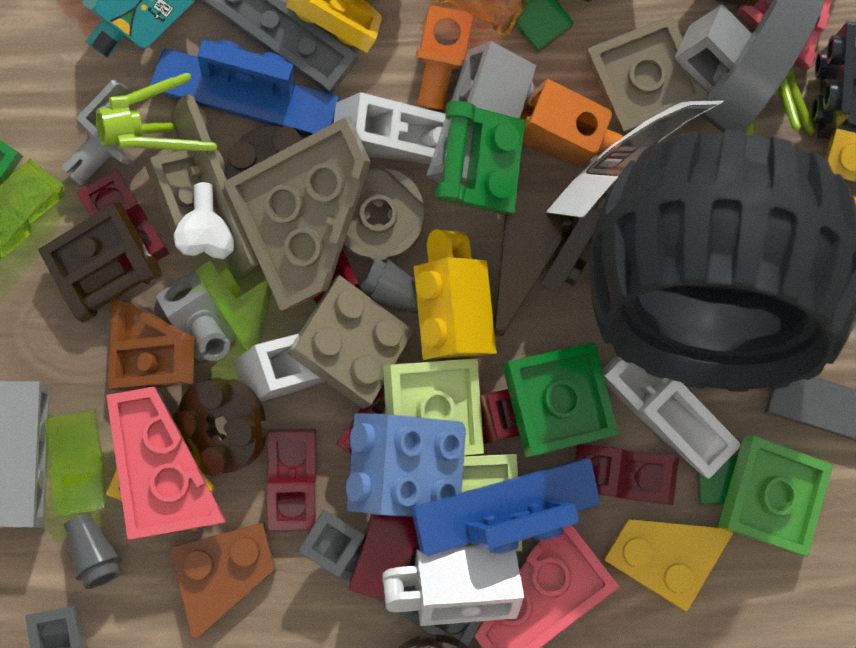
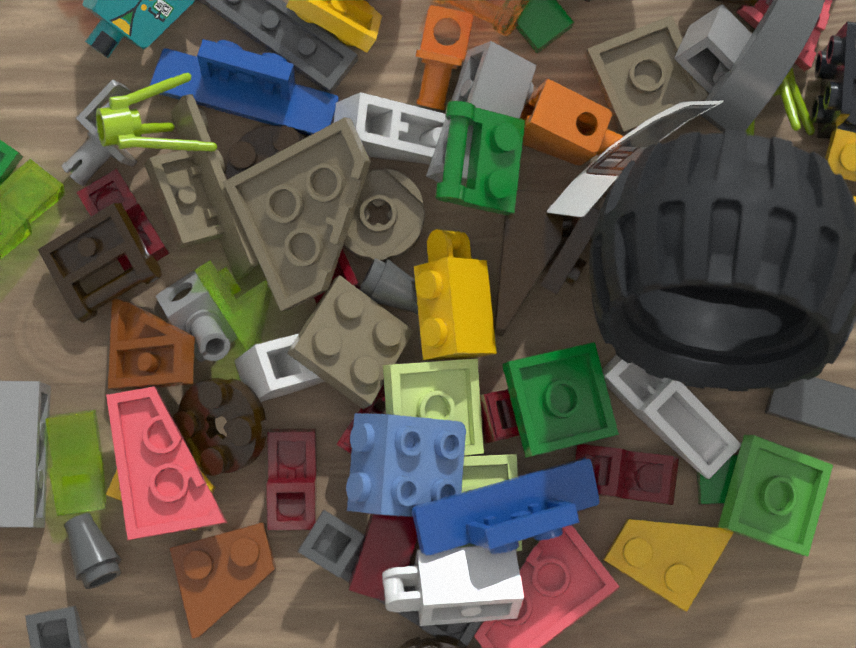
white rock [173,182,235,259] -> none

